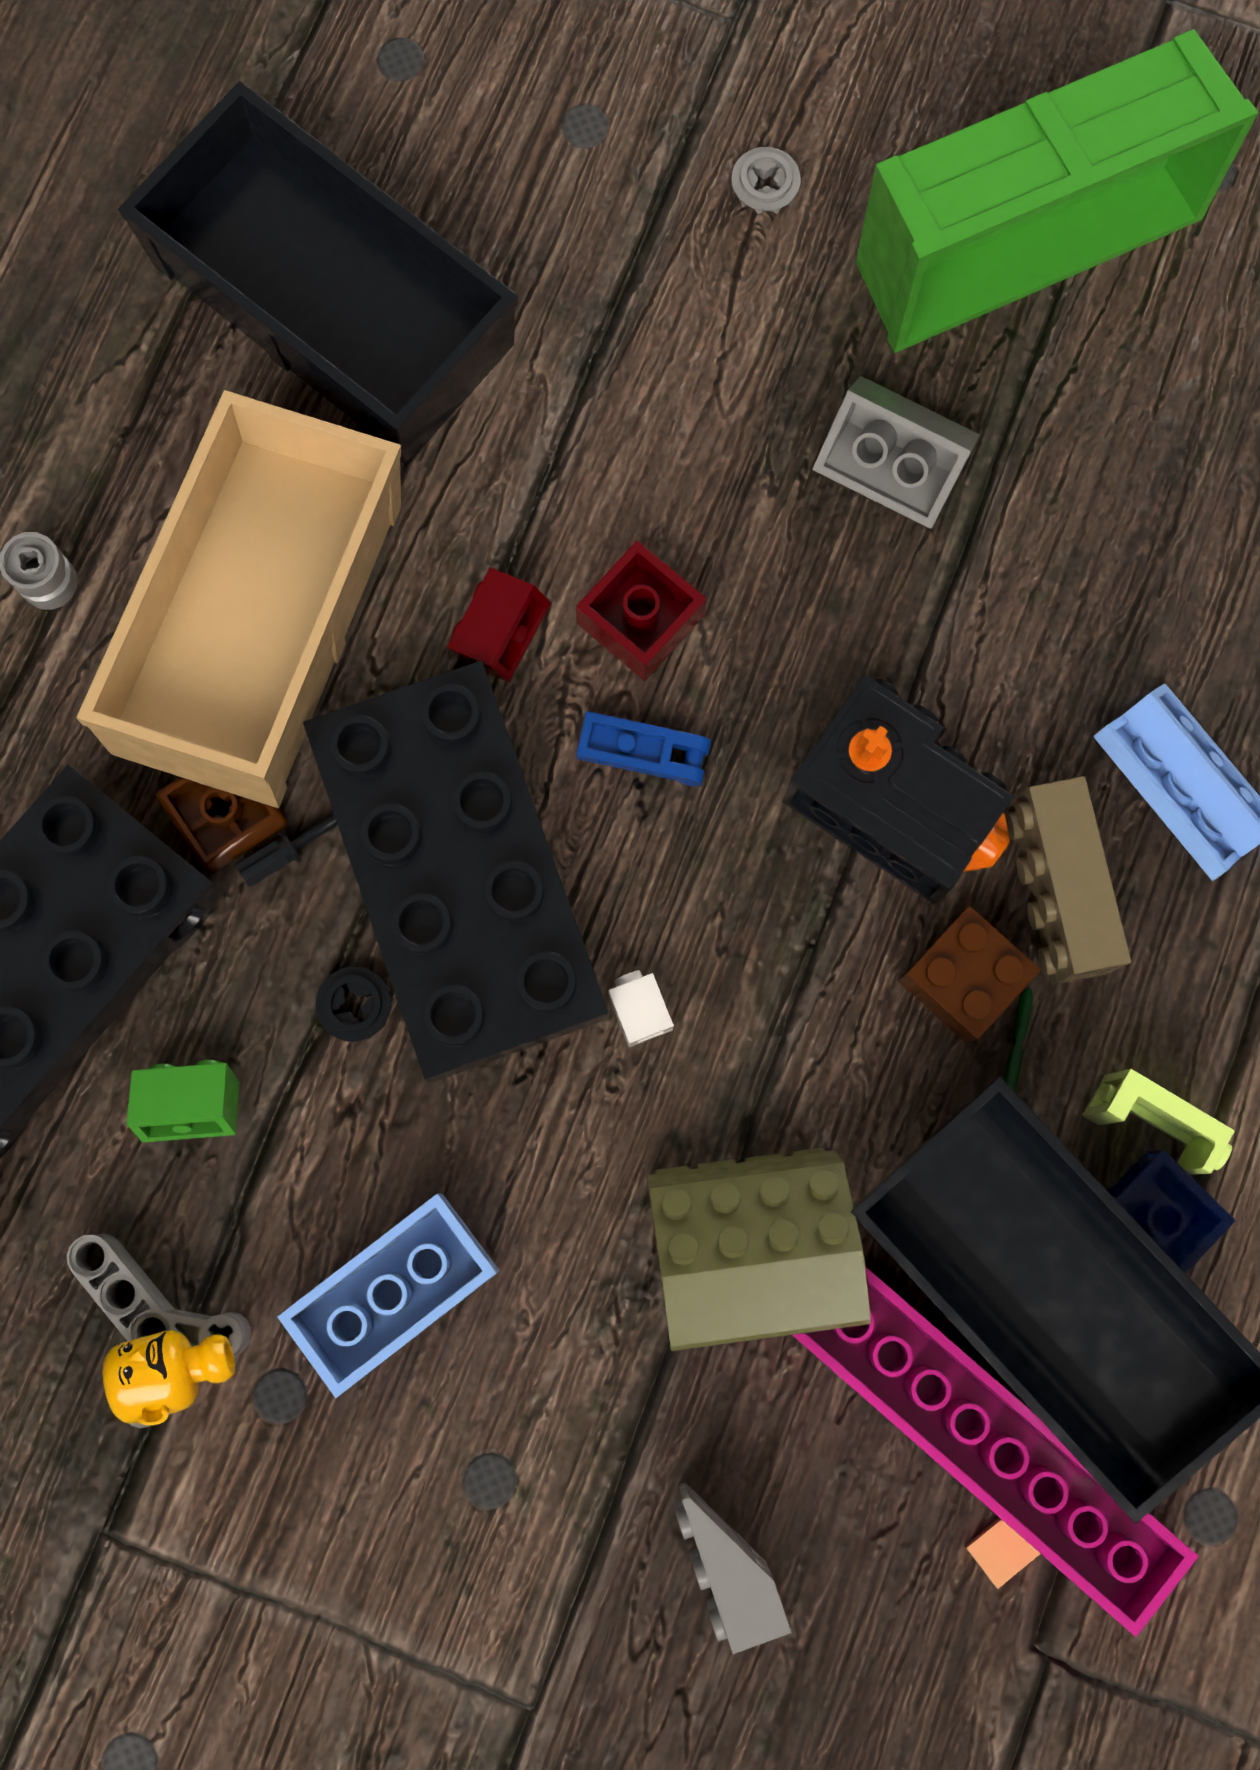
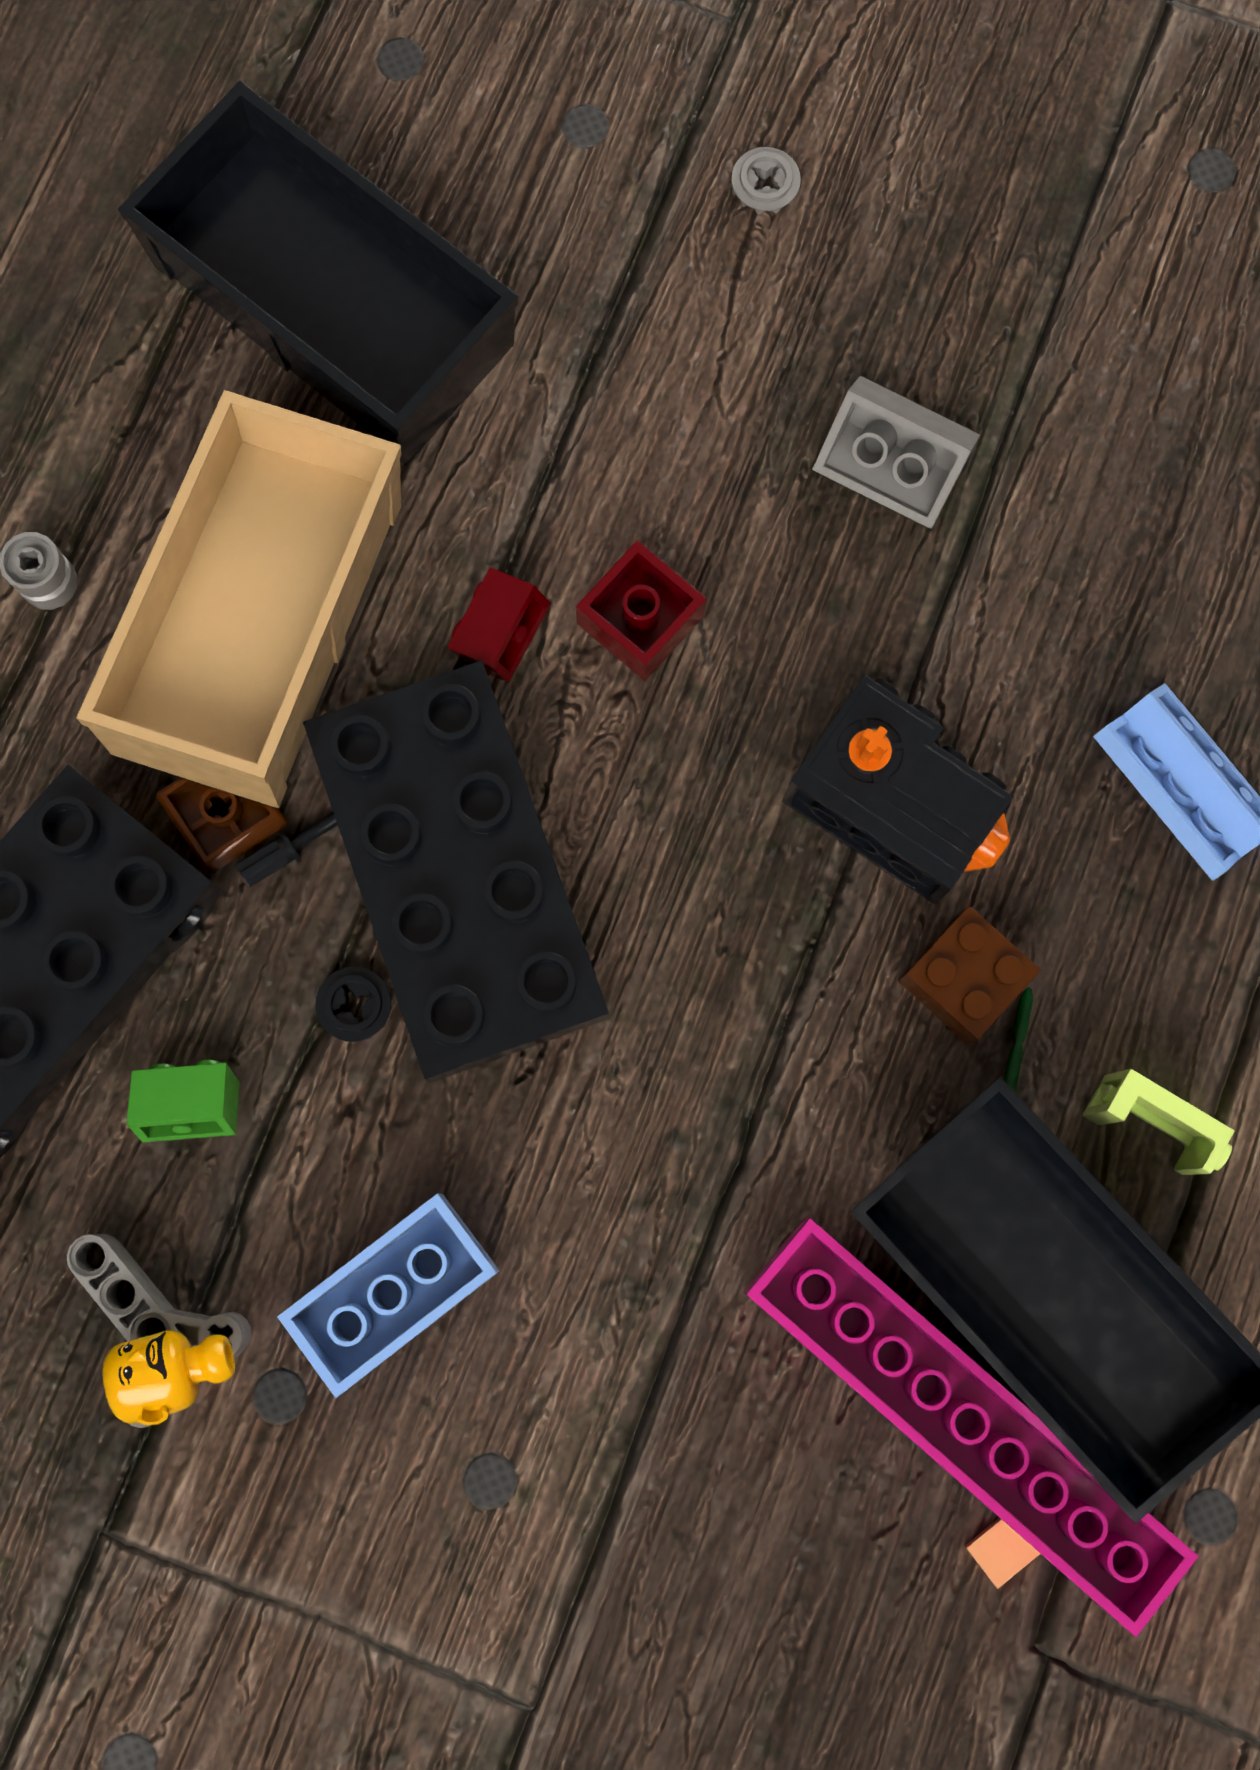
blue plate [576,711,712,787] -> none
white brick [608,970,674,1047] -> none
olive slope [646,1147,871,1351] -> none
light grey slope [673,1482,791,1654] -> none
bright green piece [856,29,1258,353] -> none
dark tan brick [1006,776,1131,985] -> none
clear blue brick [1109,1150,1236,1273] -> none

